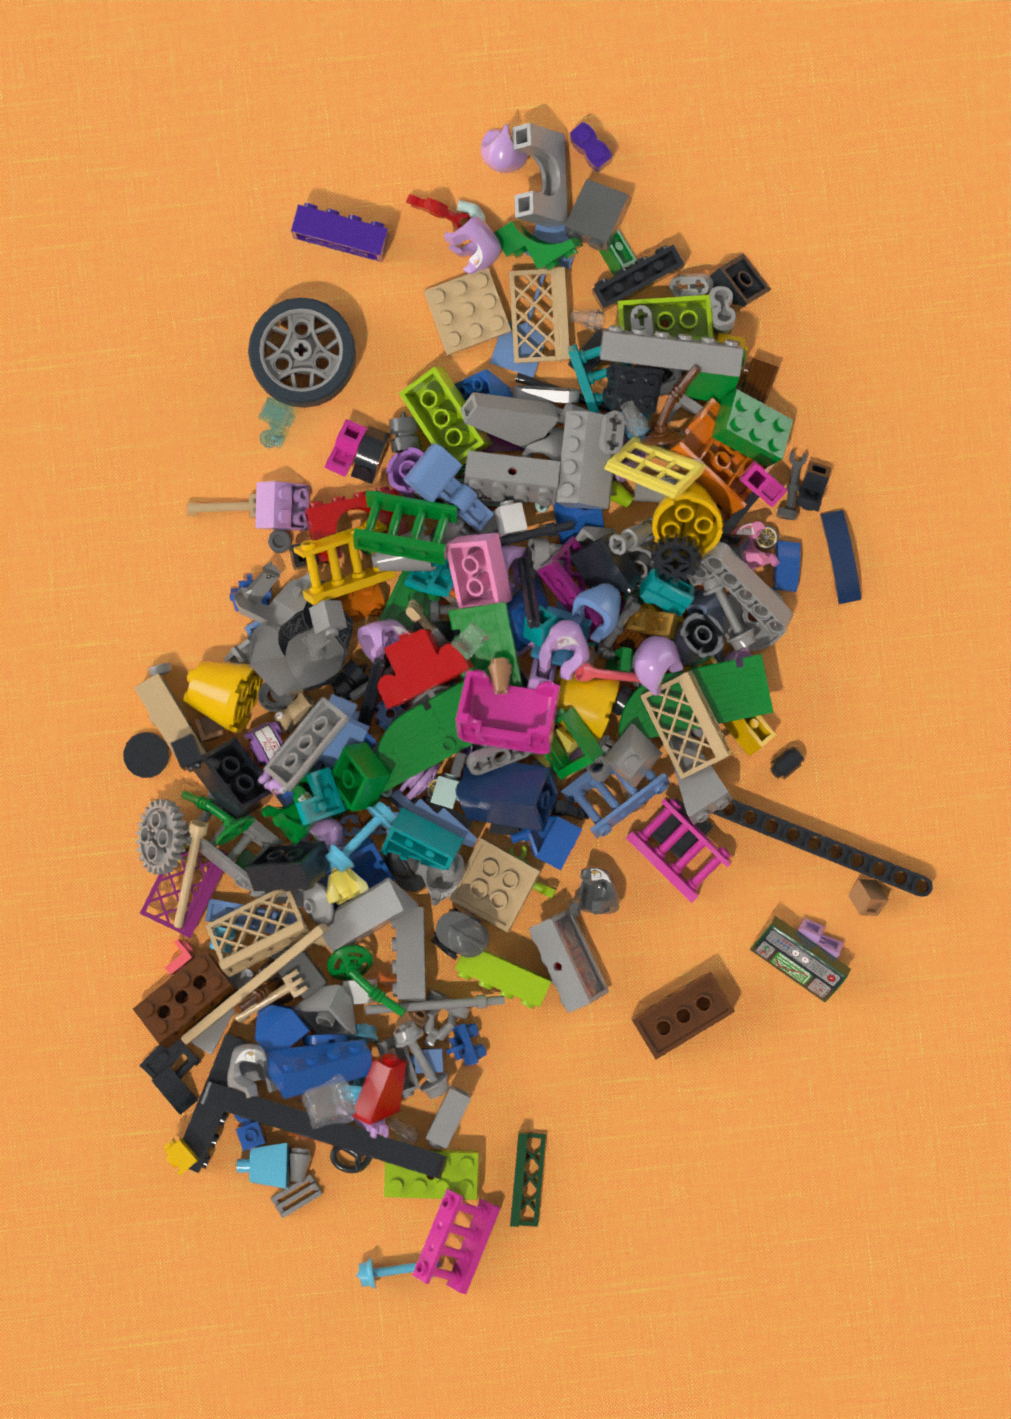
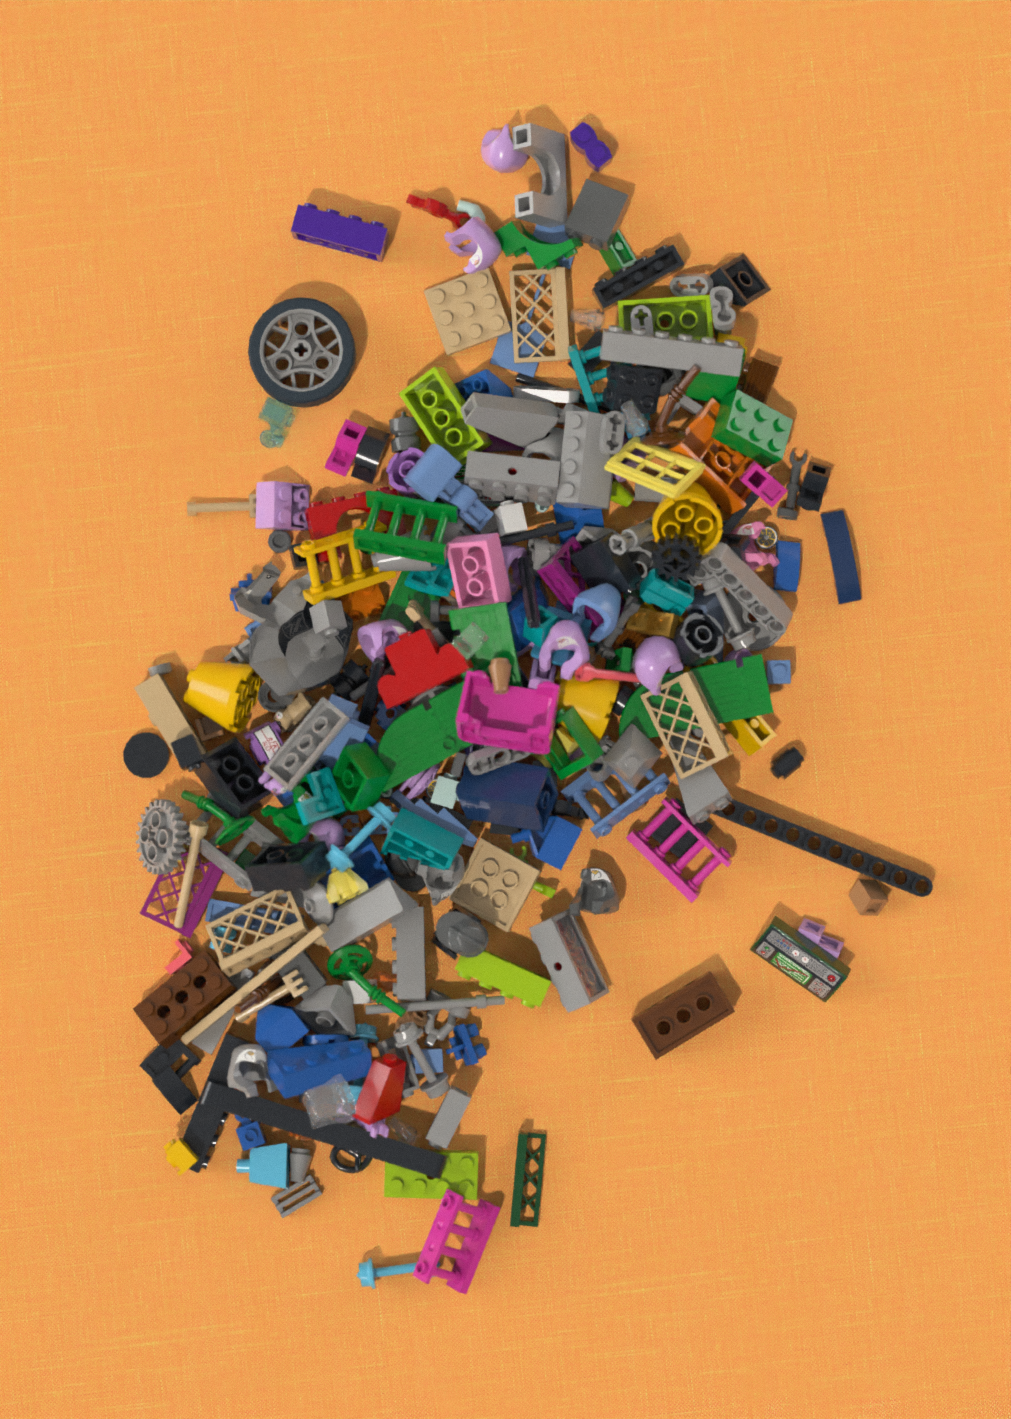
none -> medium blue brick [765,660,791,685]

